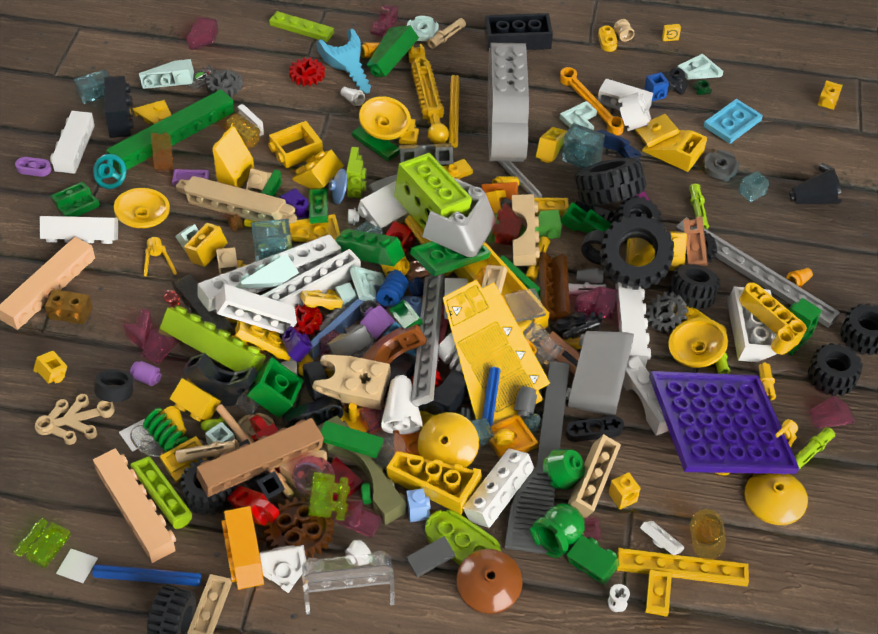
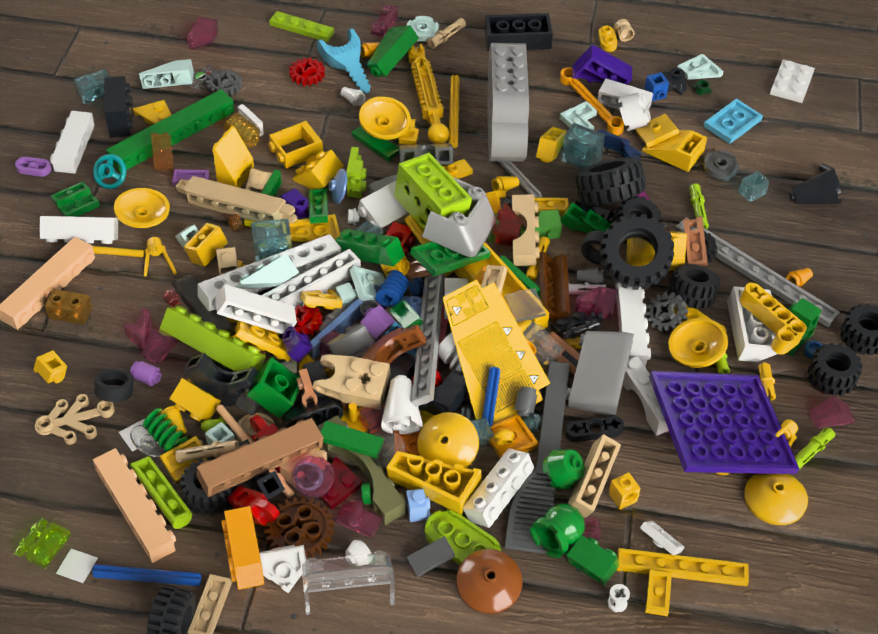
clear neon green plate [308,472,350,520] -> none
orange plate [481,182,518,201] -> none
yellow tile [662,24,681,41] -> none
clear yellow piece [690,509,726,560] -> none
yellow brick [818,81,843,110] -> none
none -> yellow bar [92,246,145,257]
none -> nougat plate [296,368,317,408]
none -> dark purple wedge [572,45,632,85]
none -> white plate [770,60,815,103]
none -> blue tile [804,340,823,359]

